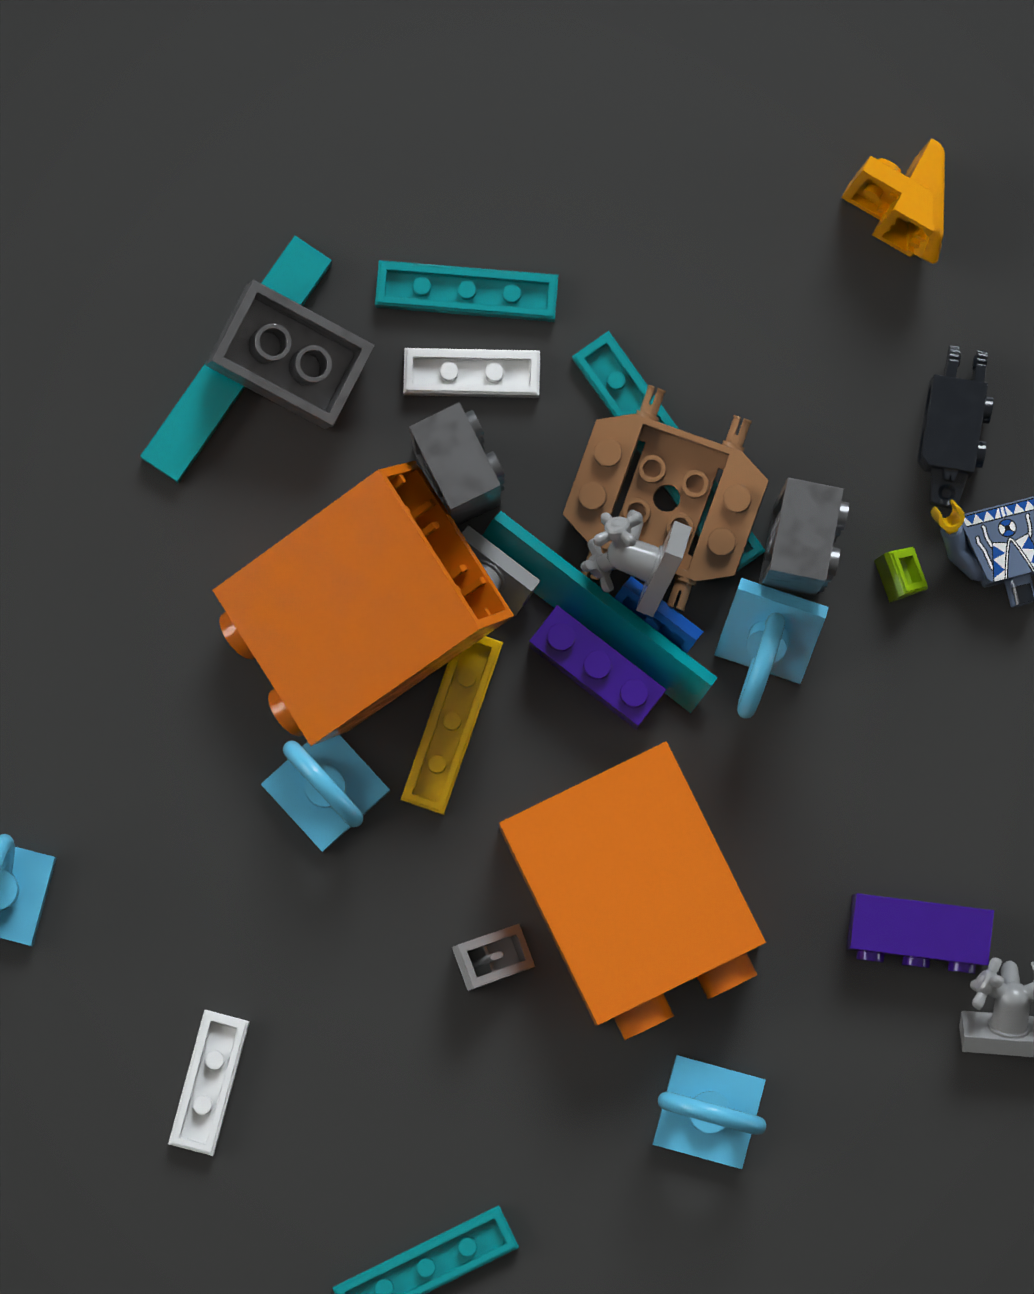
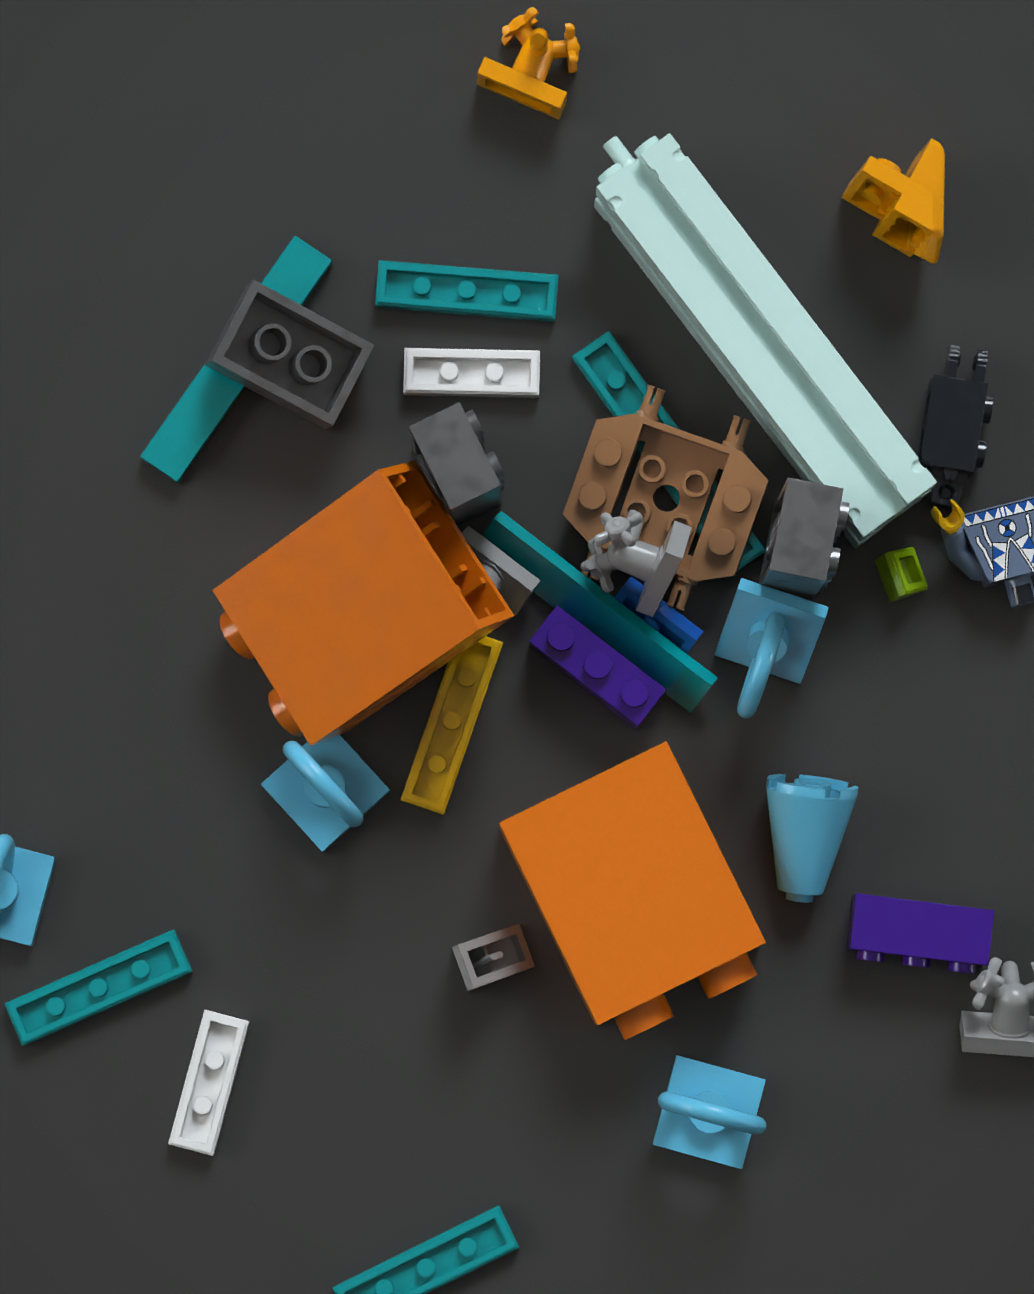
none -> teal tile [4,929,193,1046]
none -> light orange piece [477,7,580,120]
none -> light aqua brick [594,133,937,549]
none -> medium azure cone [766,774,859,903]

